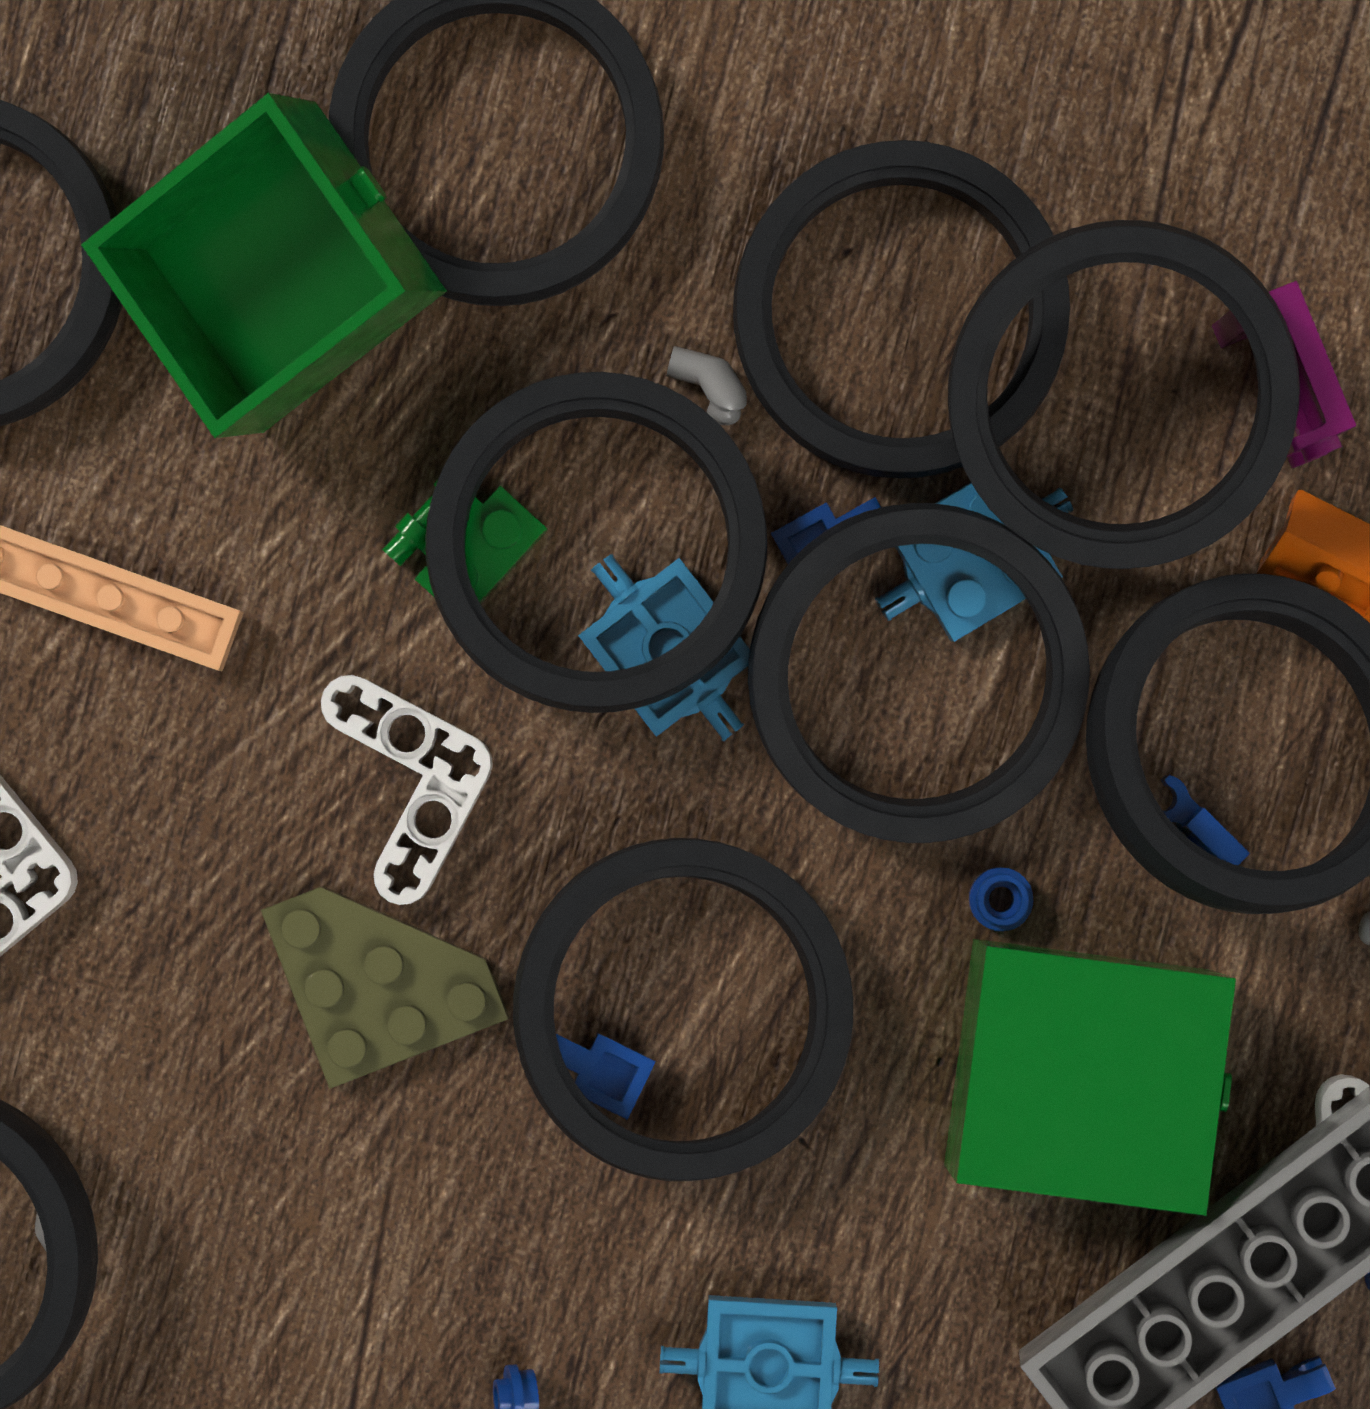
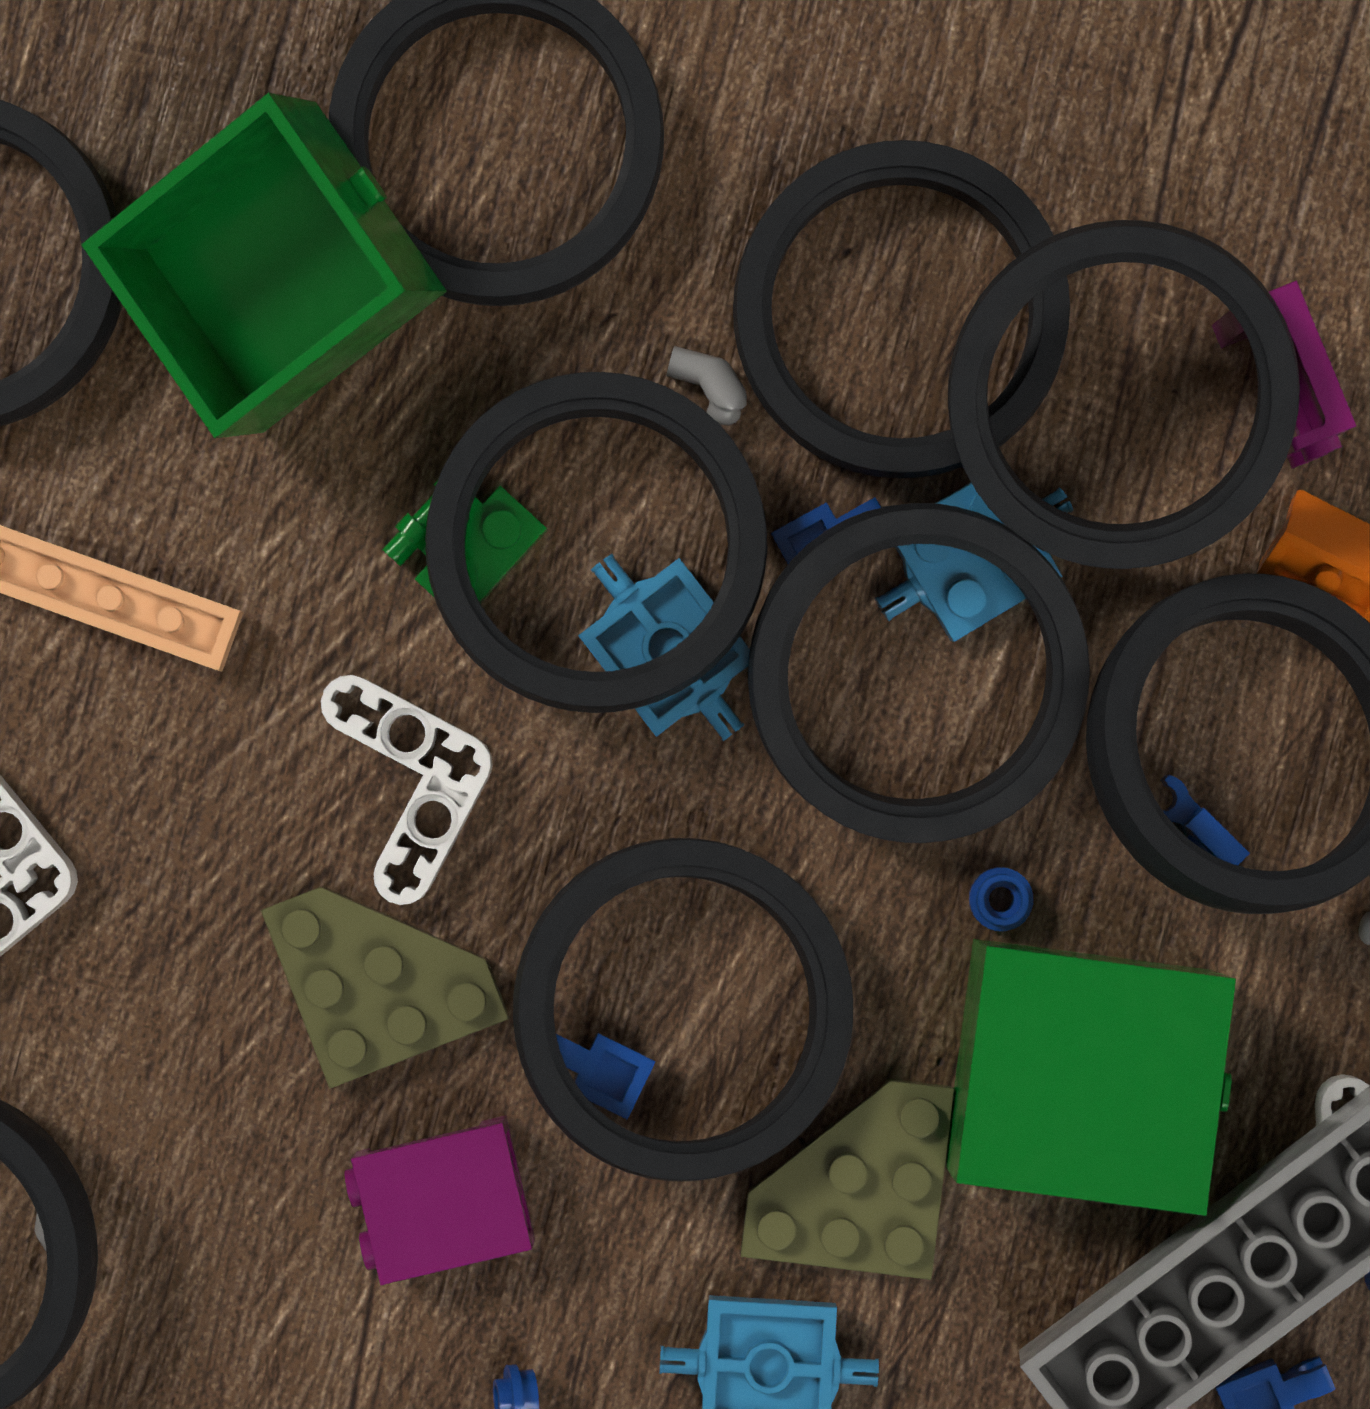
none -> magenta panel [344,1115,535,1285]
none -> olive plate [740,1078,954,1280]

